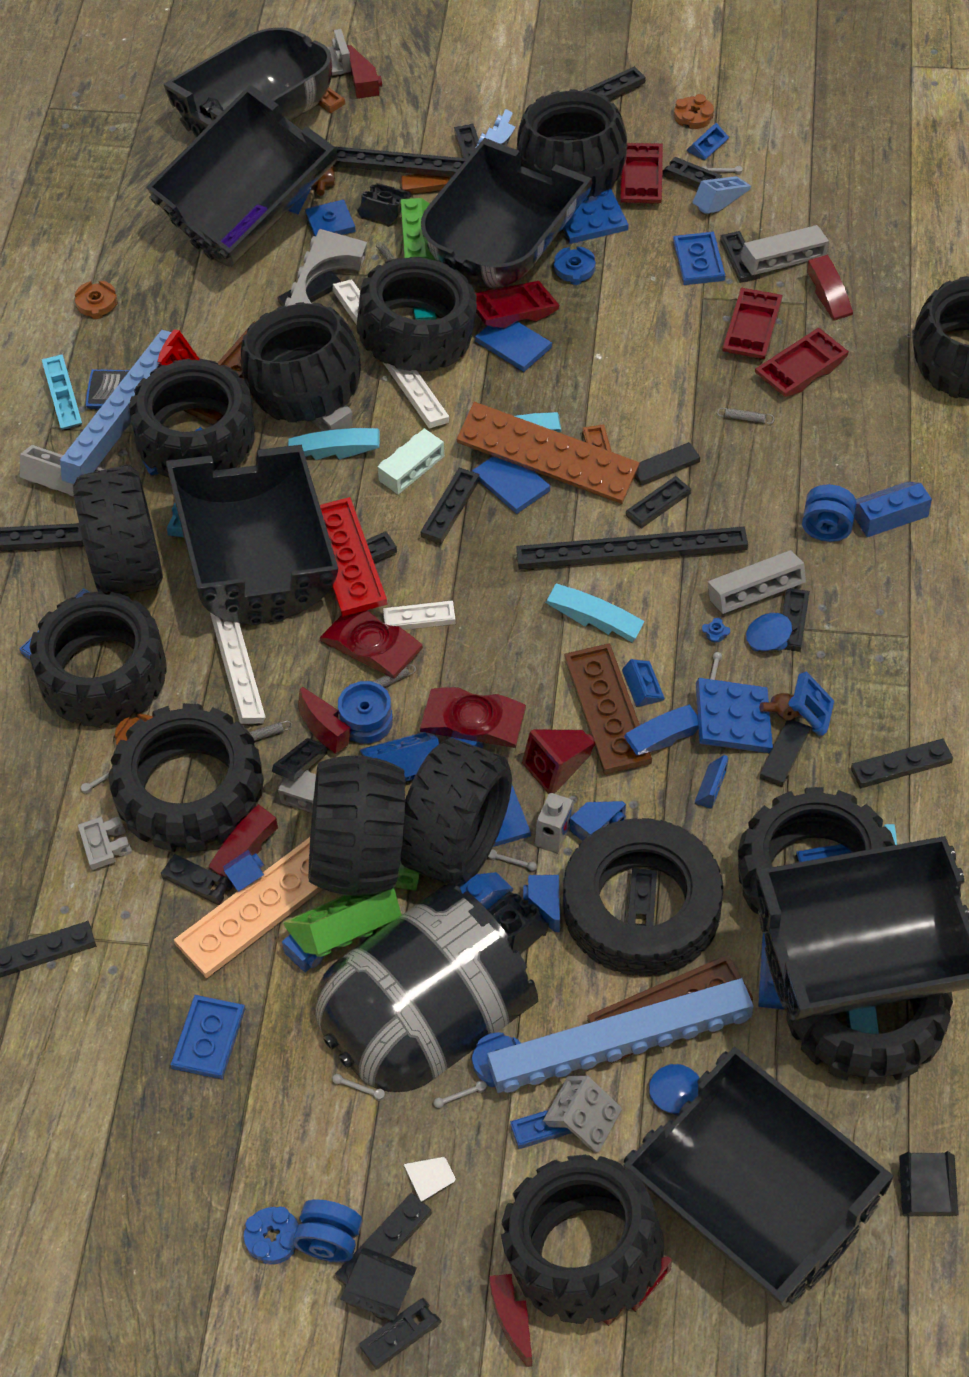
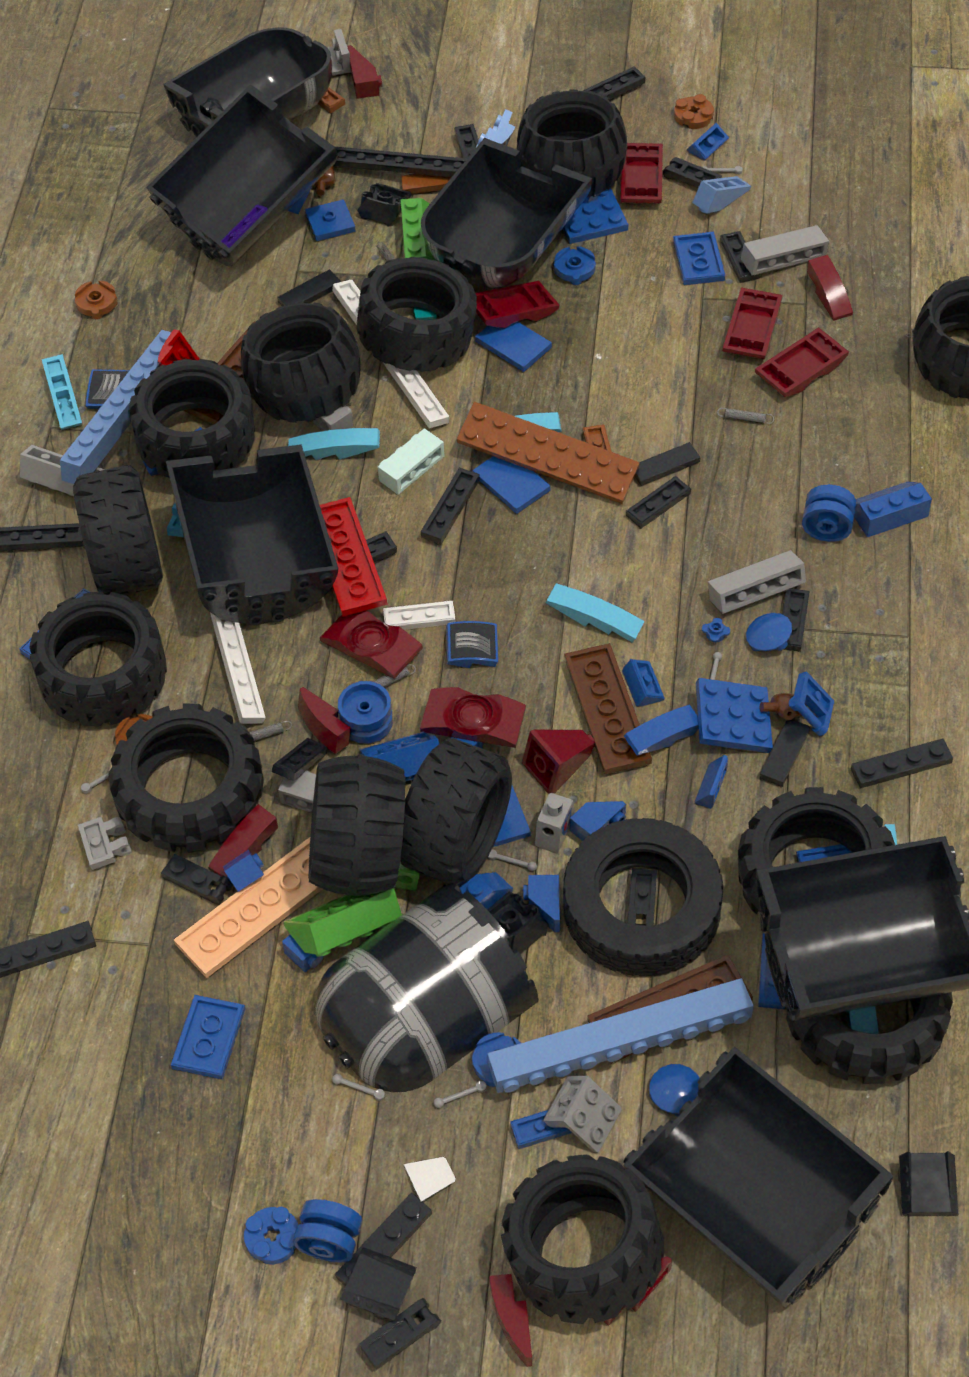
light grey arch [285,229,367,306] -> none
black plate [516,526,748,570] -> none
none -> slope [446,621,498,668]

